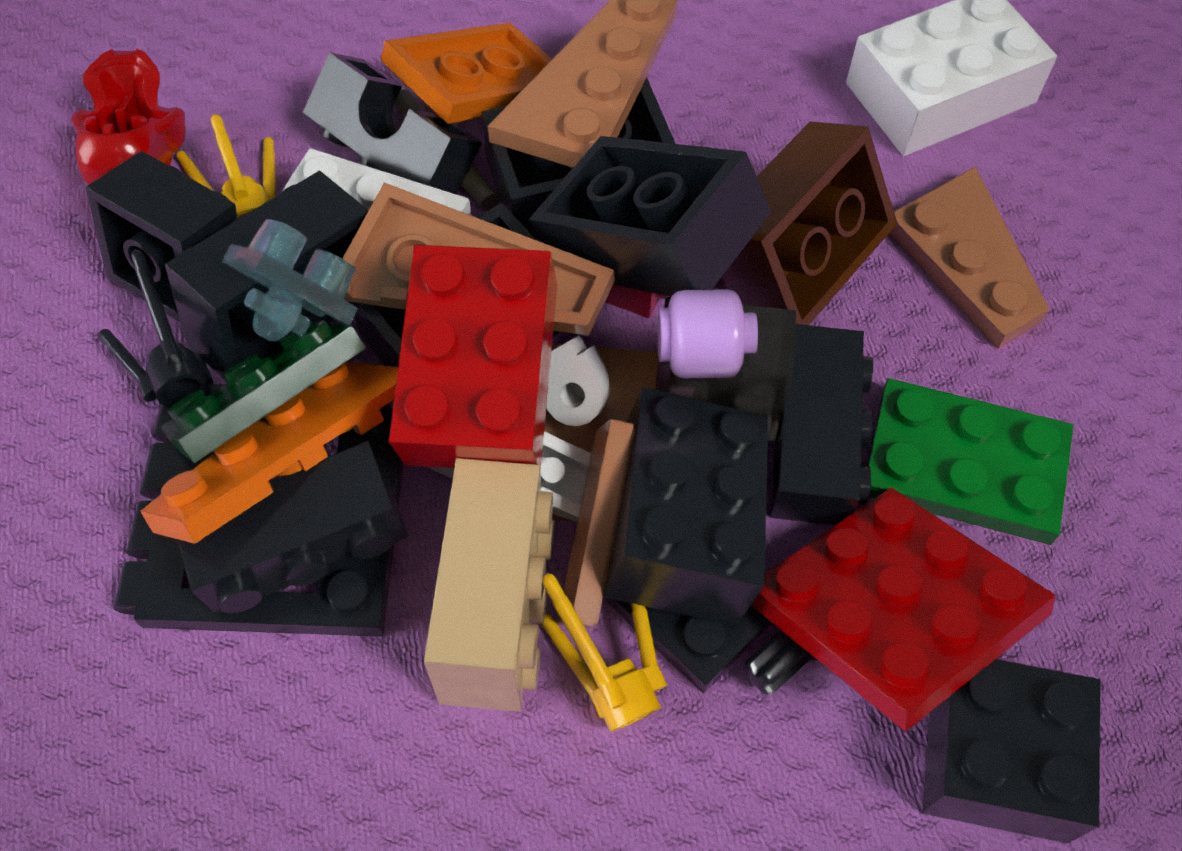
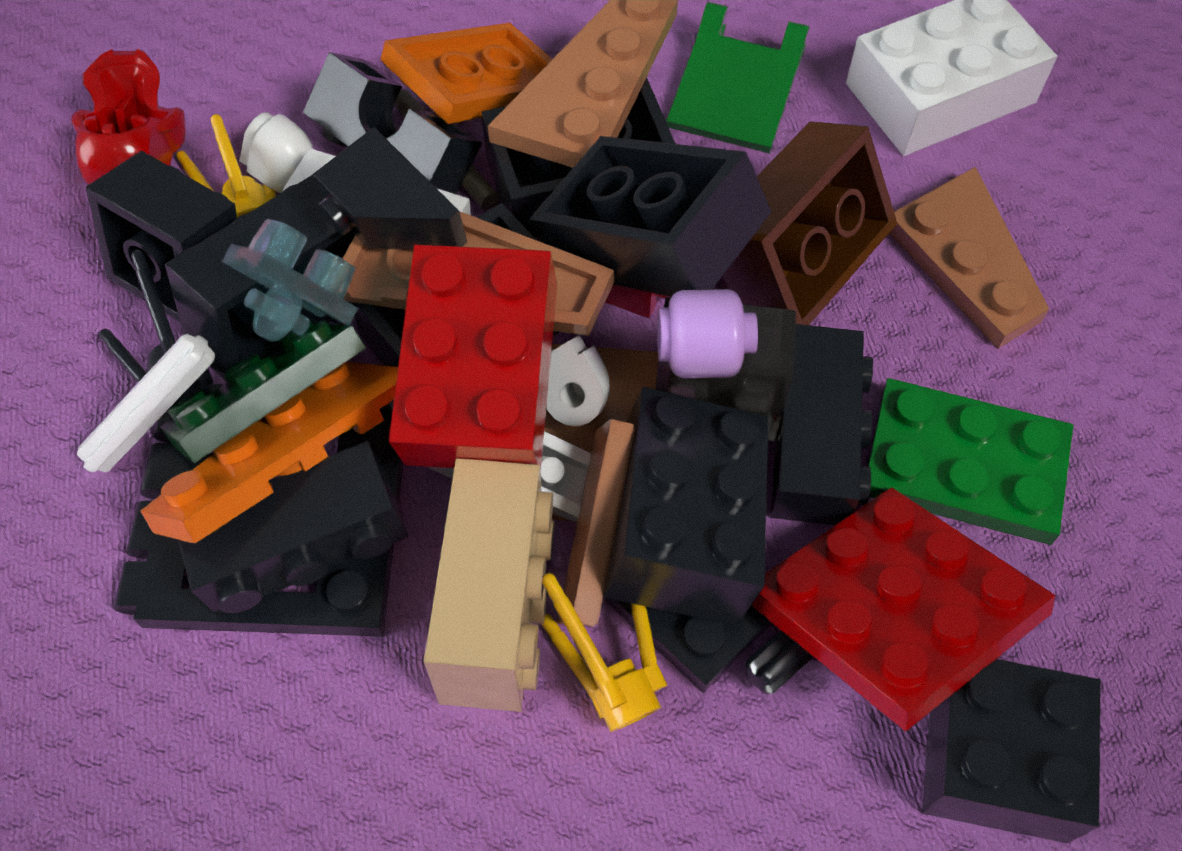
none -> white axle [77,334,215,473]
none -> white piece [239,112,313,193]
none -> black slope [313,127,468,249]
none -> green flag [666,2,810,154]

